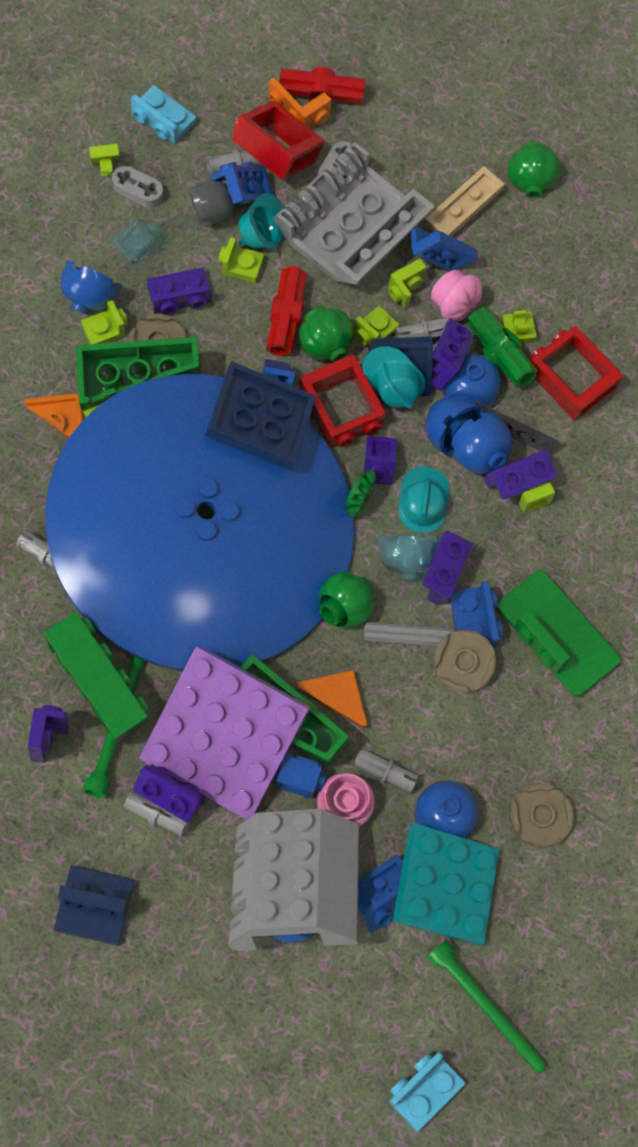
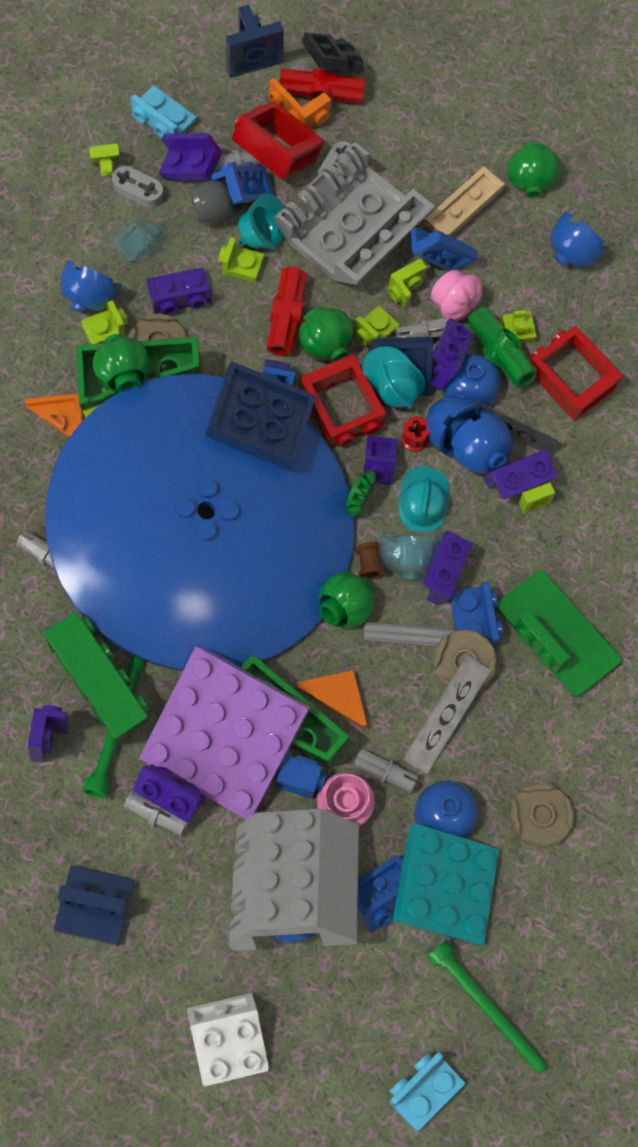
none -> green plant [93,334,150,392]
none -> dark purple bracket [159,133,223,180]
none -> white bracket [186,993,269,1086]
none -> dark blue bracket [226,5,284,78]
none -> black plate [302,32,364,74]
none -> reddish brown bush [355,542,386,580]
none -> red bush [401,416,430,452]
none -> flat silver sticker [403,655,491,773]
none -> blue cylinder [550,212,609,268]

